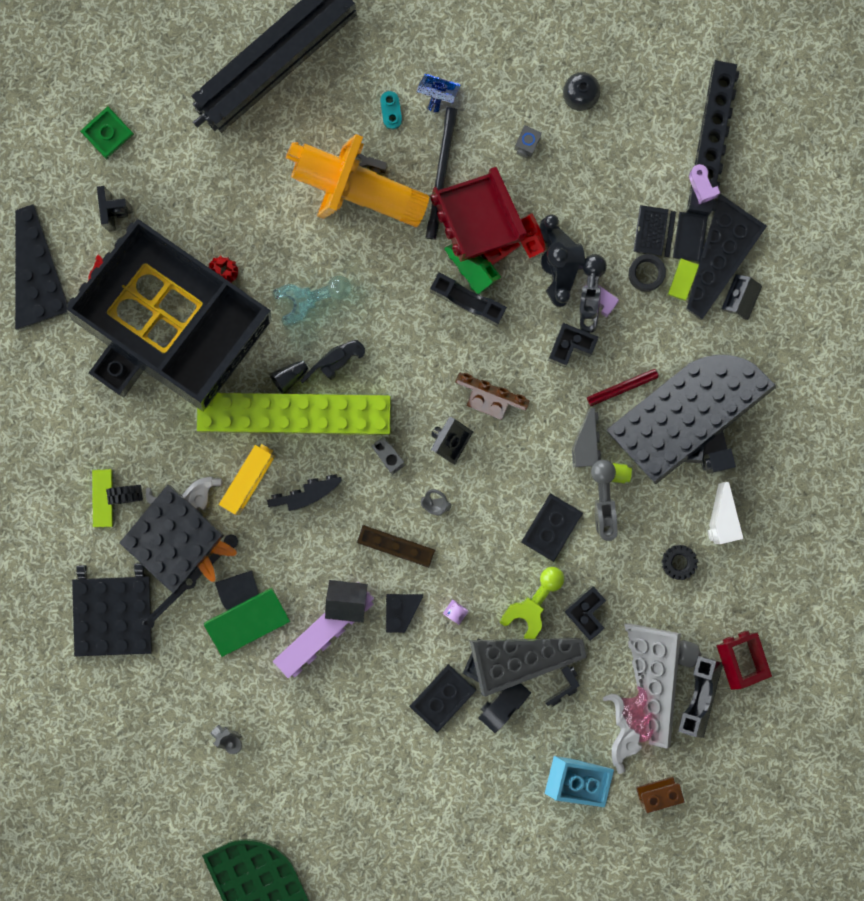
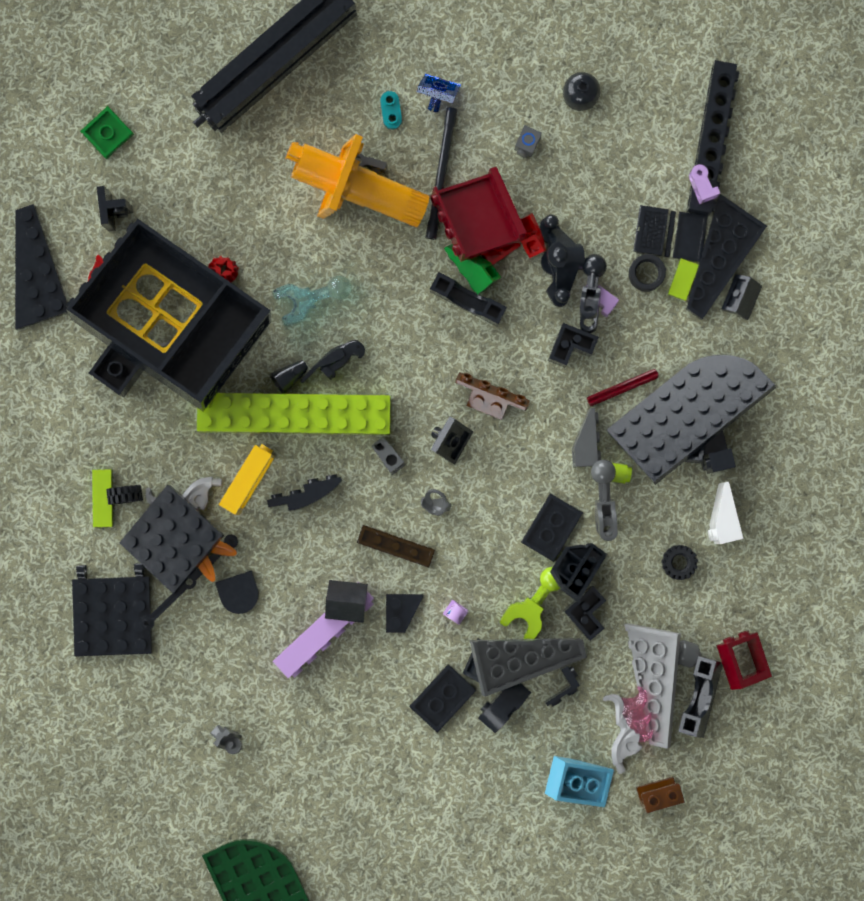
green tile [203,588,290,657] -> none
none -> black wedge [550,543,607,602]

